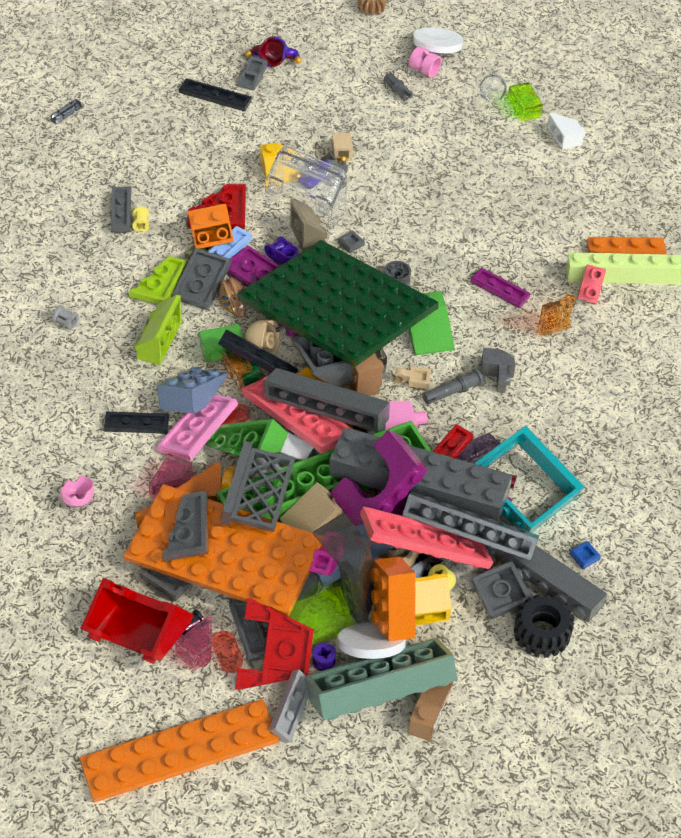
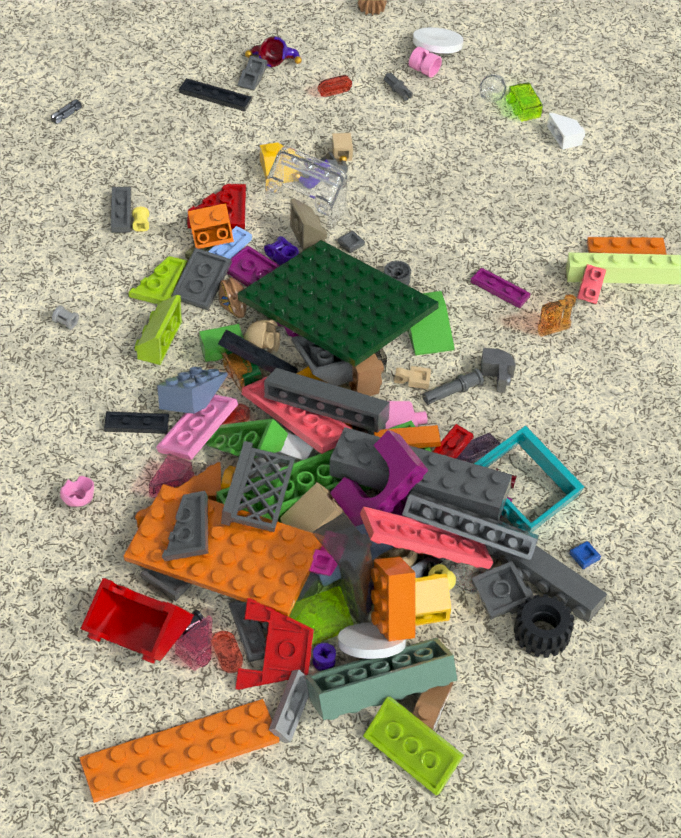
none -> clear red tile [317,75,352,97]
none -> lime tile [363,697,464,795]
none -> orange tile [374,425,441,448]

